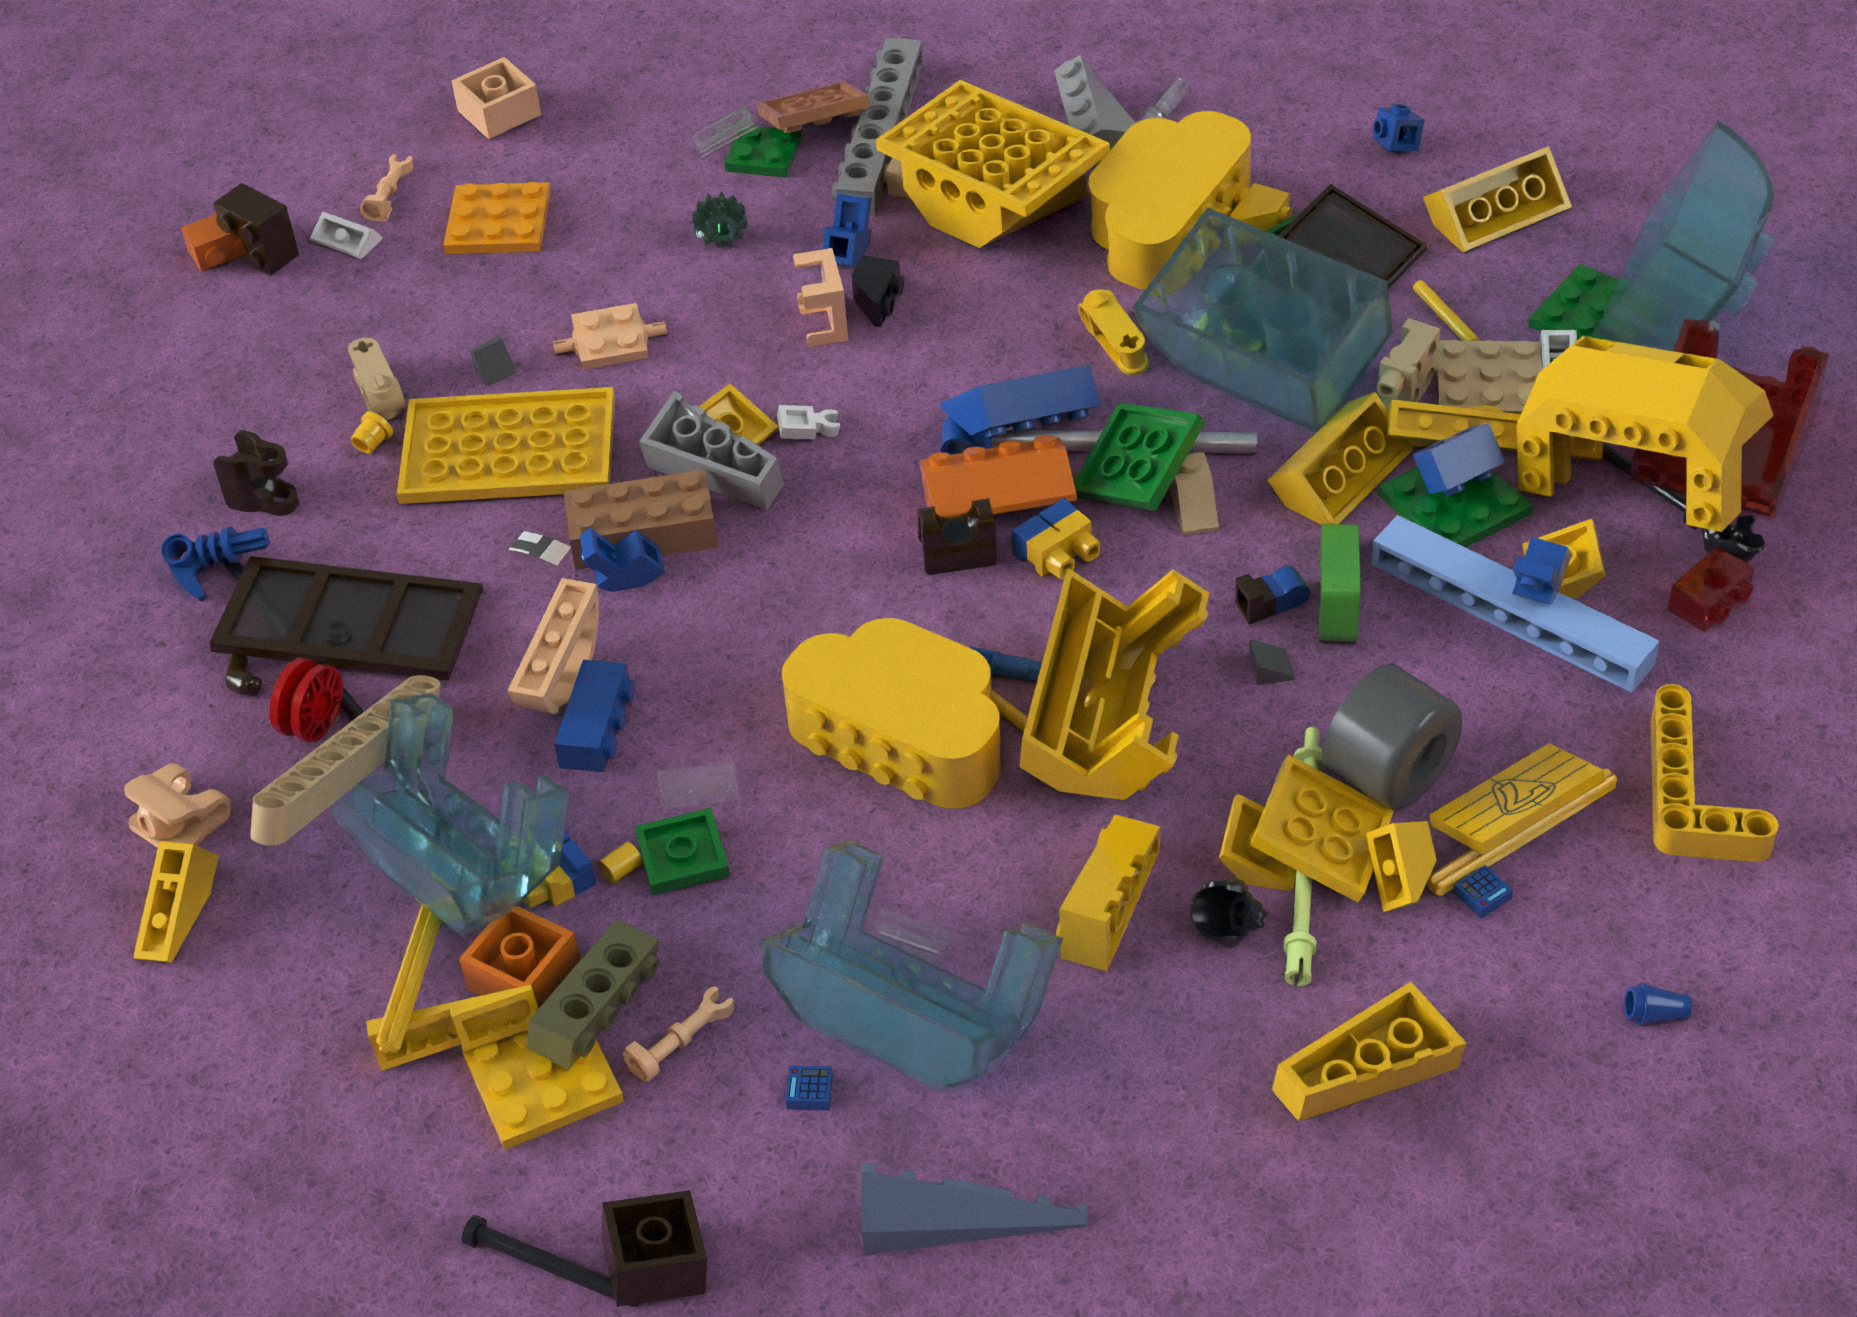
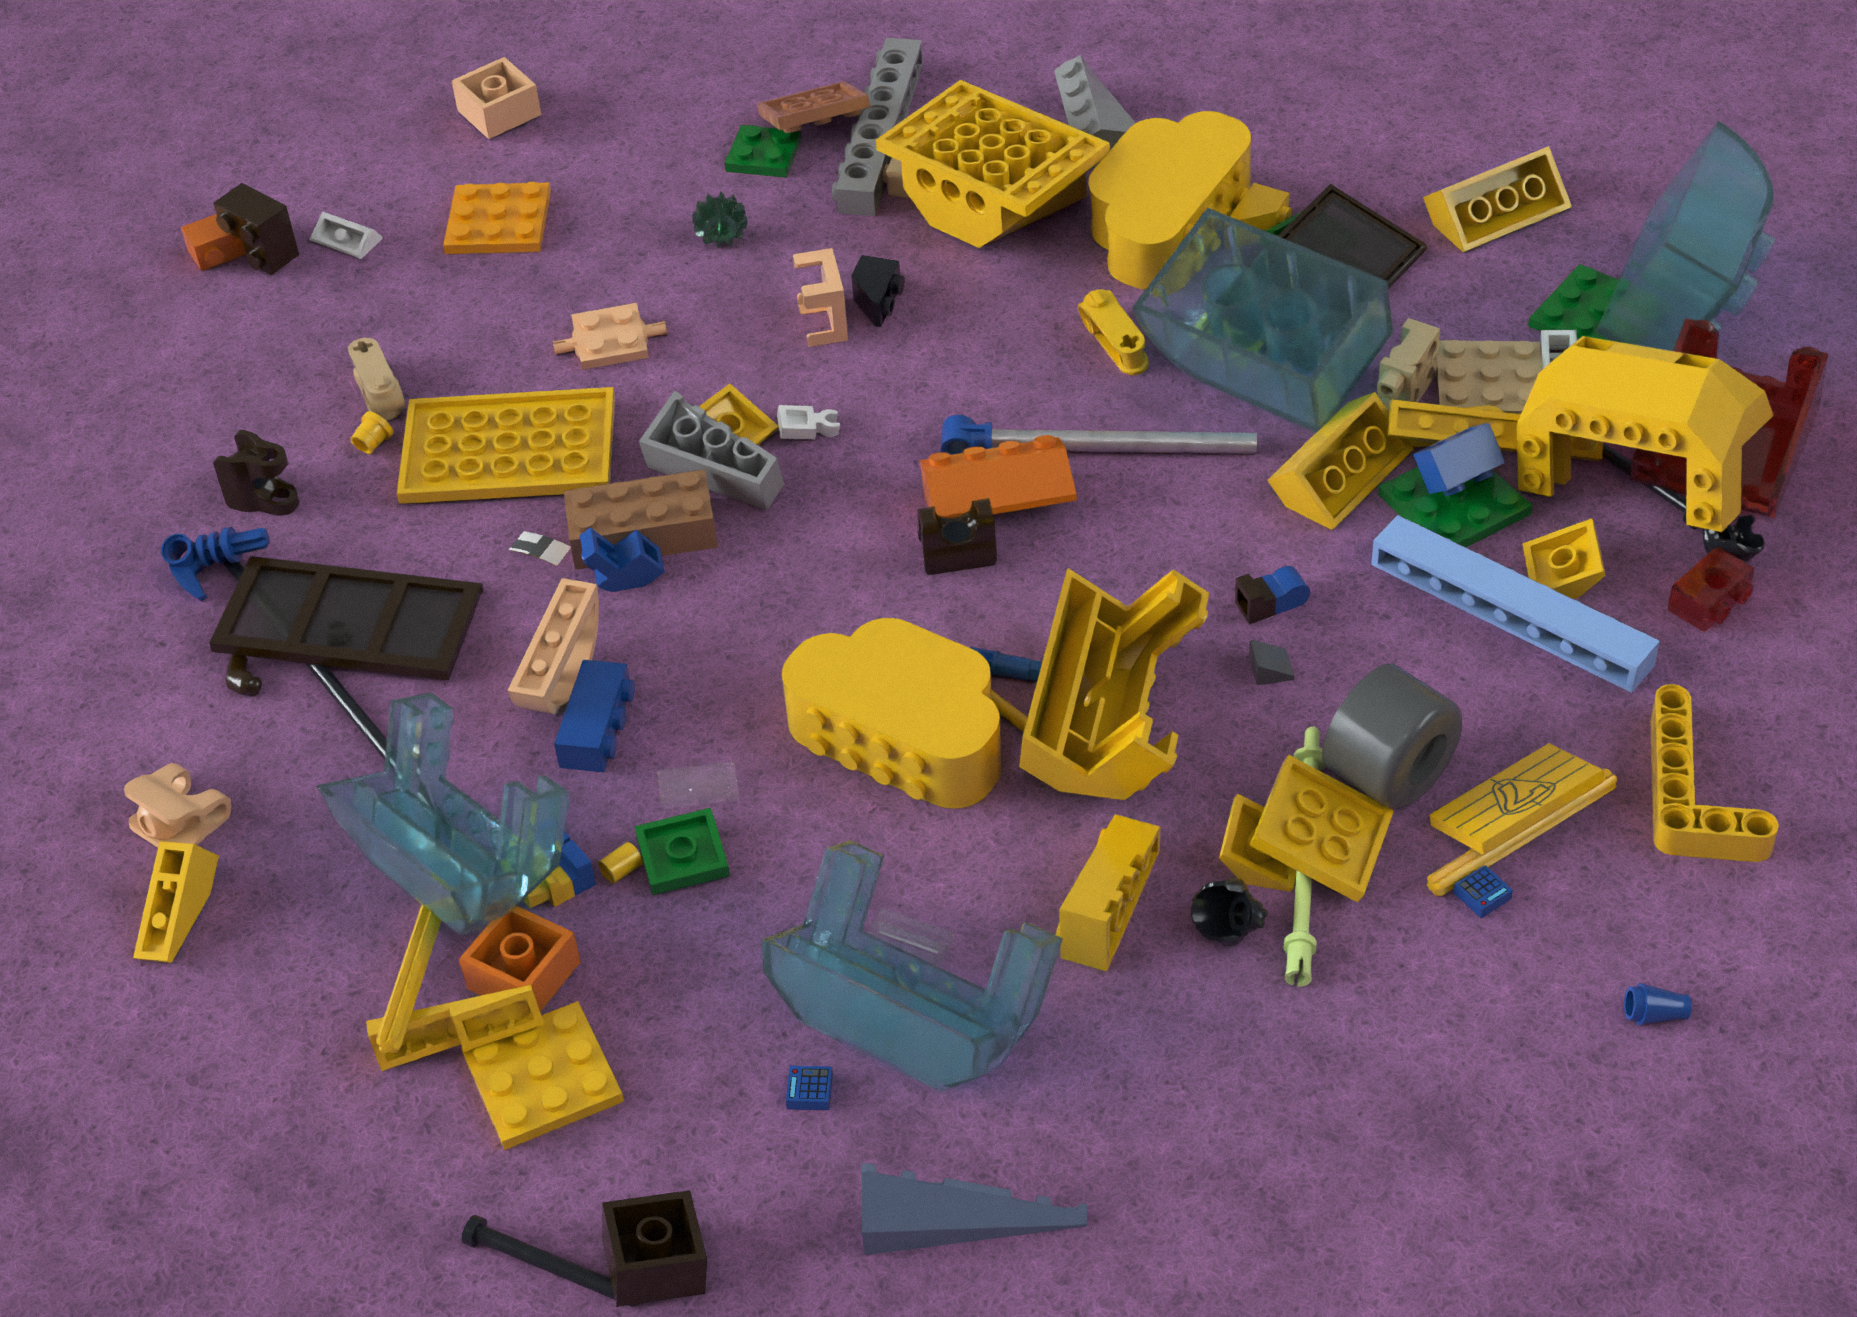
tan beam [250,675,441,845] -> none
red wheel [269,658,343,743] -> none
light nougat piece [360,154,414,222] -> none
dark grey slope [470,336,516,386] -> none
olive brick [526,919,660,1070] -> none
light nougat piece [623,986,734,1083] -> none
clear tile [692,106,757,157] -> none
blue brick [822,193,872,266] -> none
blue slope [940,365,1101,439] -> none
yellow hips [1012,498,1100,580] -> none
green plate [1074,403,1206,511] -> none
clear pin [1135,78,1191,123] -> none
tan slope [1169,452,1219,536] -> none
yellow wedge [1272,981,1467,1122] -> none
bright green beam [1319,524,1360,643] -> none
yellow slope [1365,821,1437,912] -> none
blue brick [1373,104,1425,153] -> none
yellow bar [1413,280,1480,341] -> none
blue brick [1512,537,1571,605] -> none

